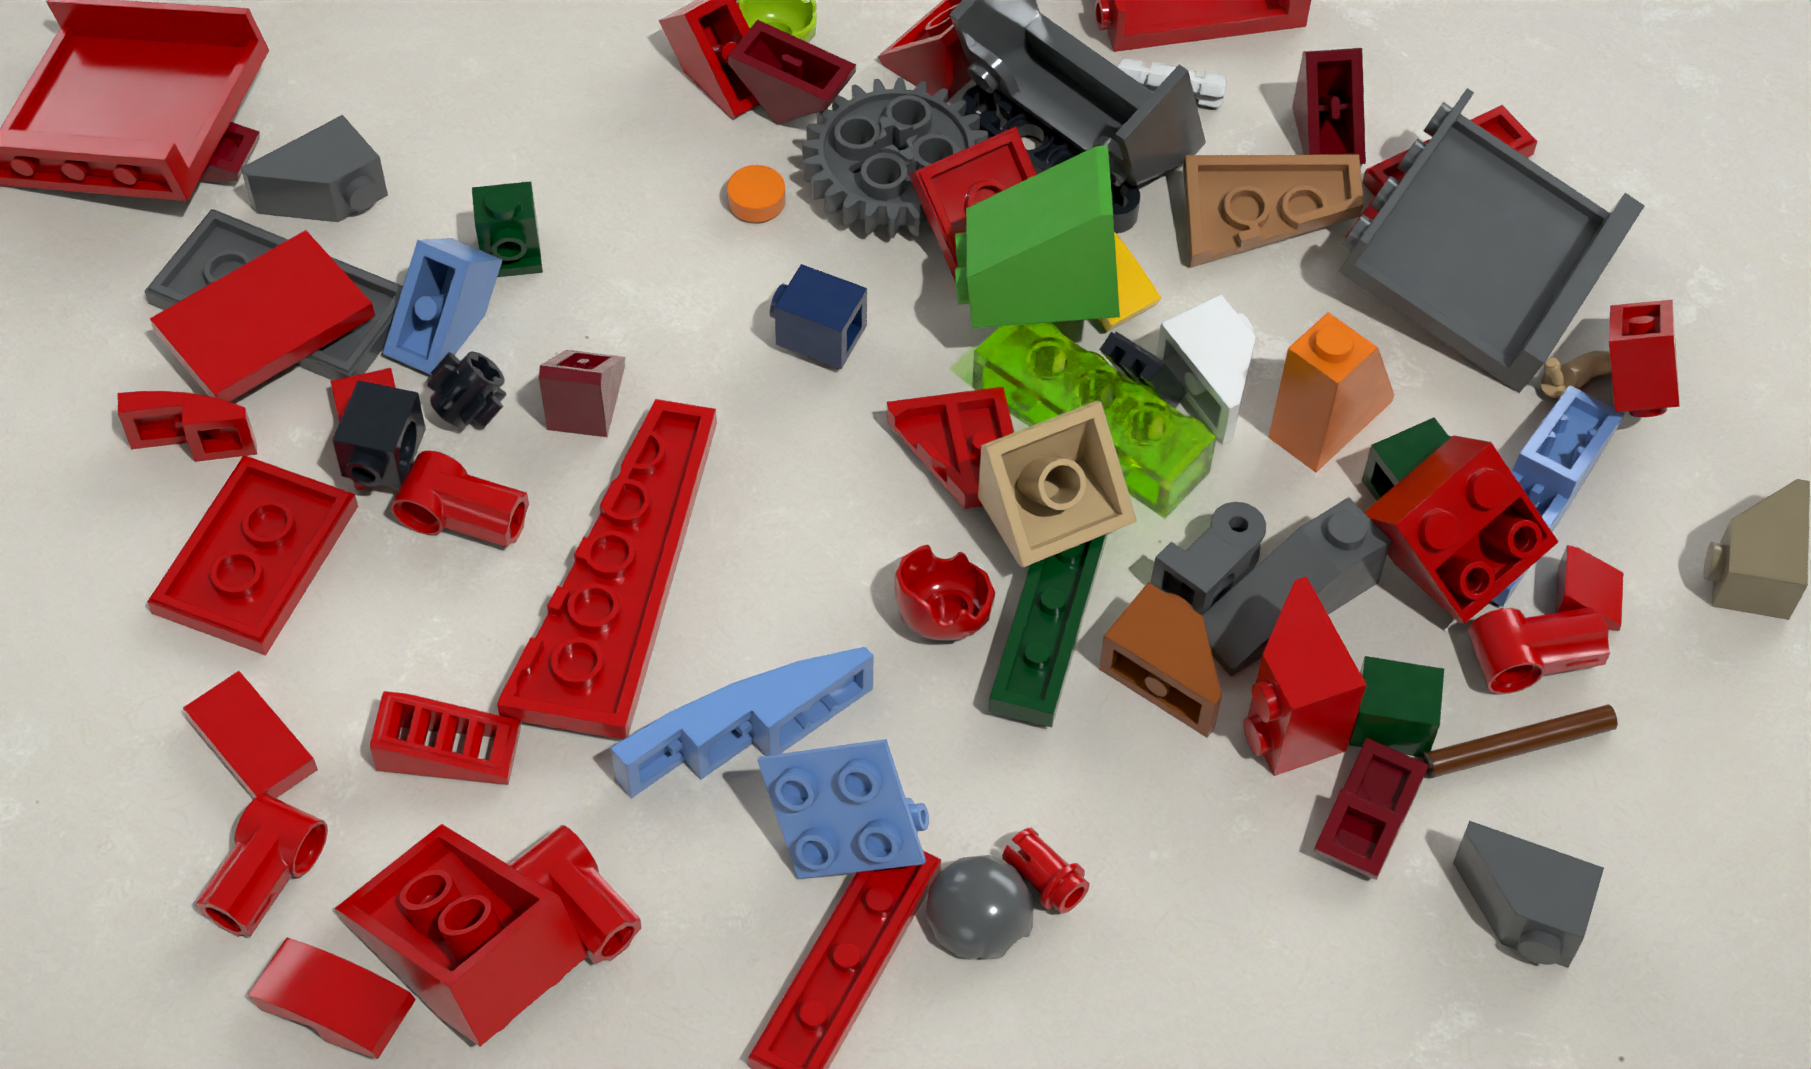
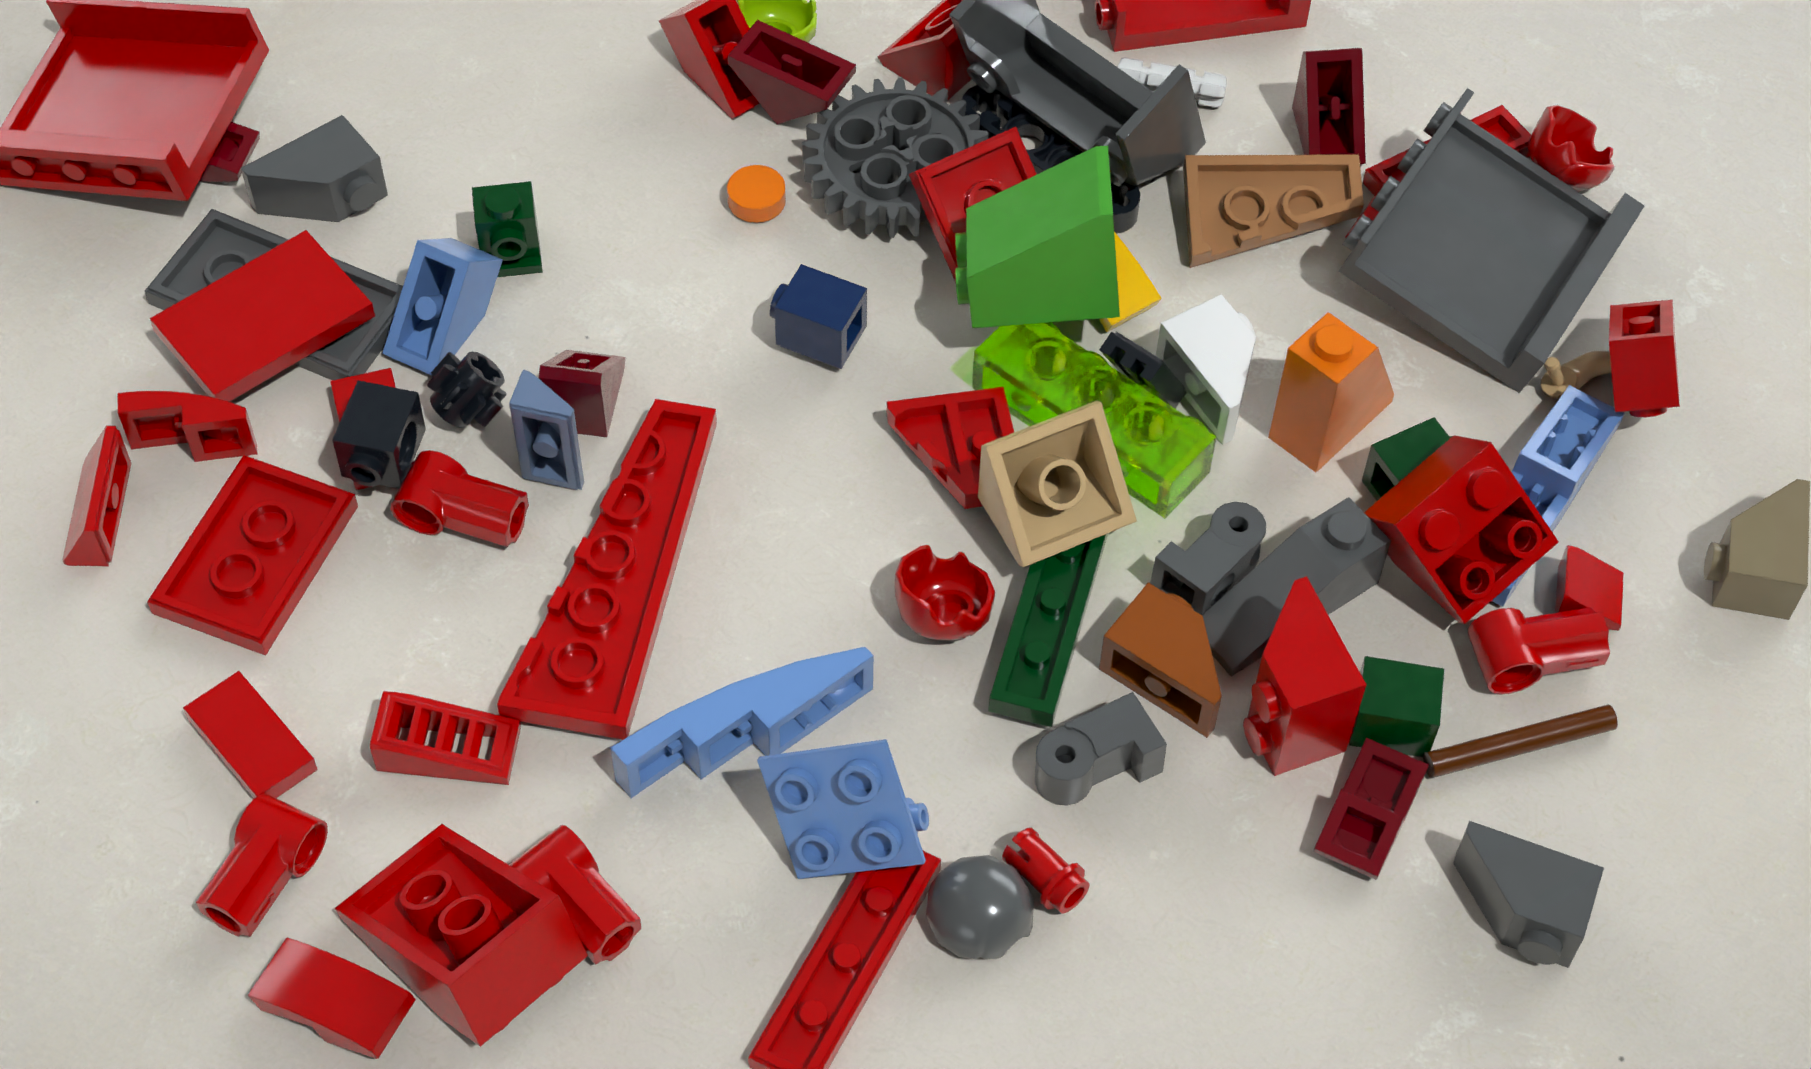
none -> red slope [62,425,132,566]
none -> sand blue slope [509,370,584,490]
none -> dark grey leg [1035,692,1167,806]
none -> red hair [1528,105,1615,191]

